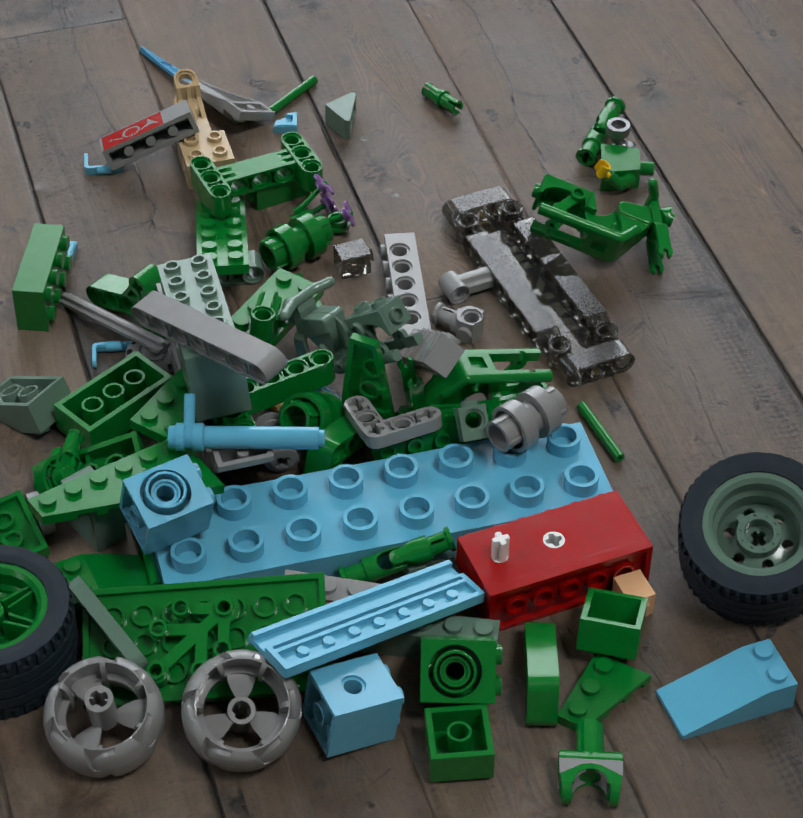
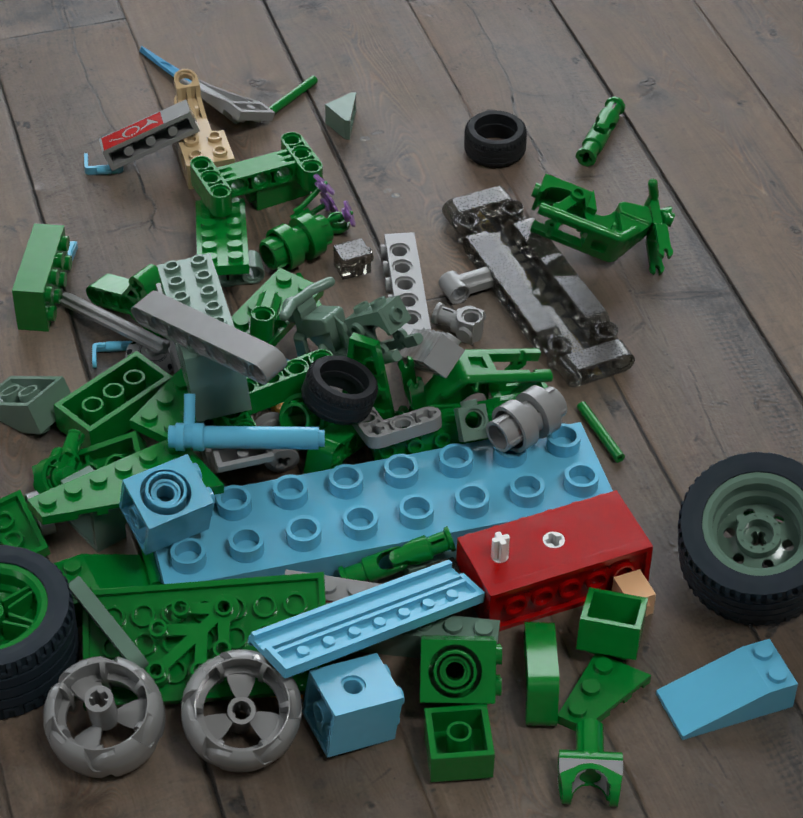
medium azure tile [274,112,297,133] -> none
green pin [421,82,463,115] -> none
green torso [594,117,654,191] -> none
none -> black tyre [301,355,378,425]
none -> black tyre [464,110,527,168]

